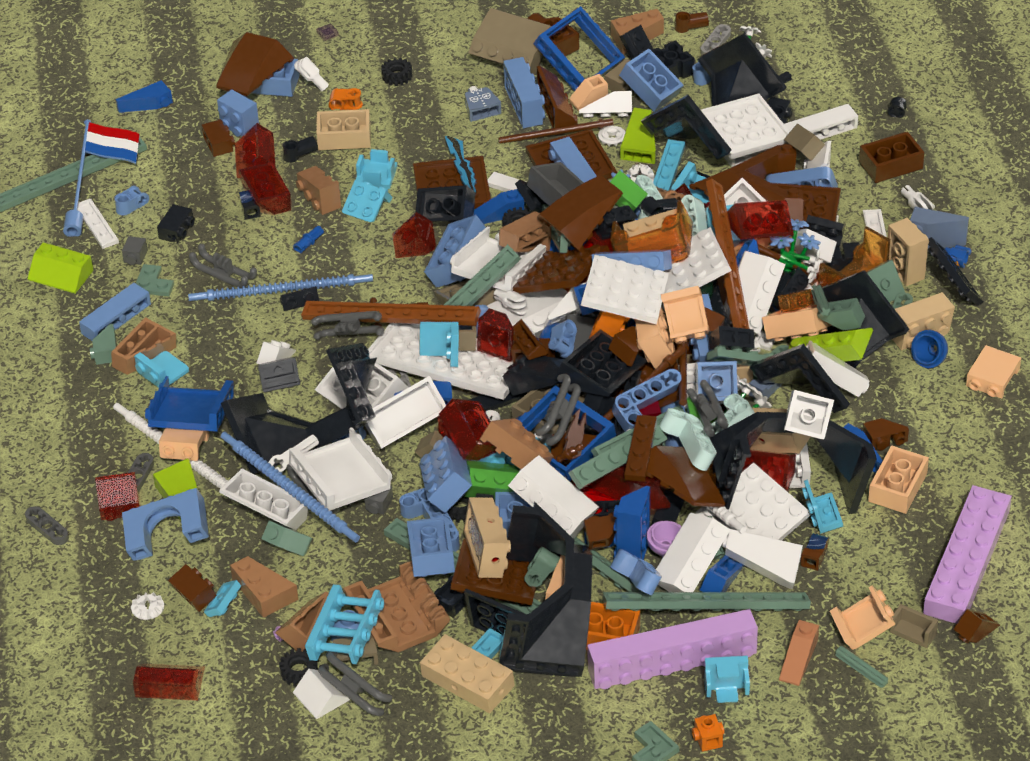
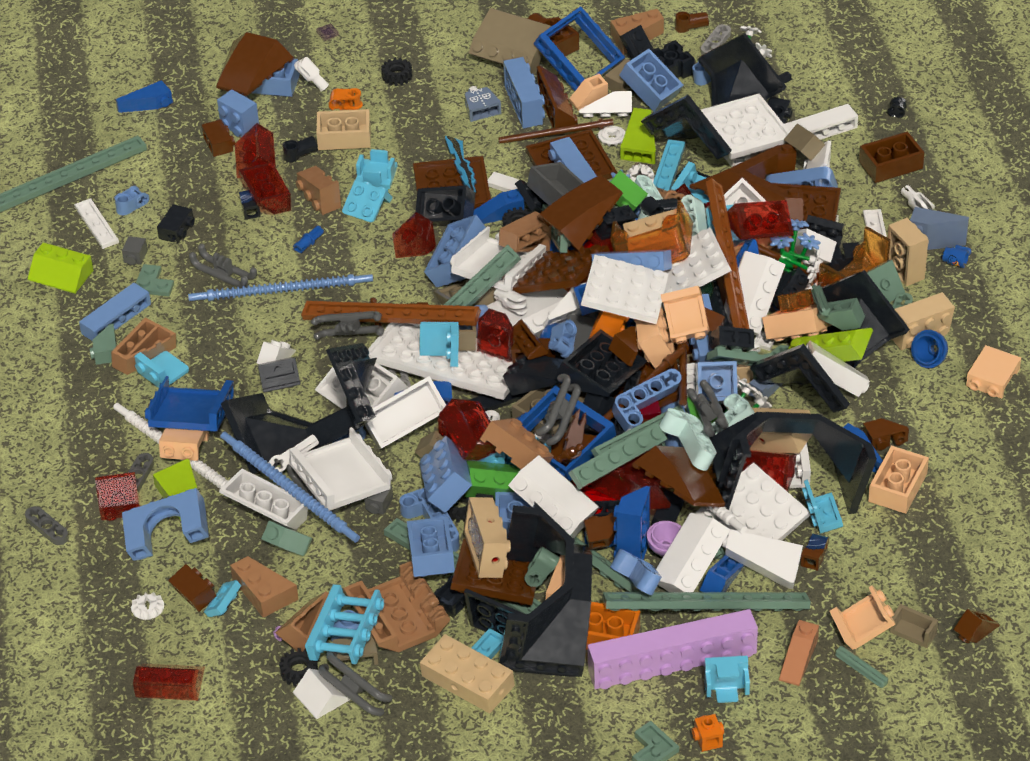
flag [63,119,140,236] -> none
black hinge [280,286,319,311] -> none
reddish brown plate [625,415,657,482] -> none
white slope [784,390,834,440] -> none
lavender brick [923,485,1012,624] -> none
black plate [927,237,984,306] -> none

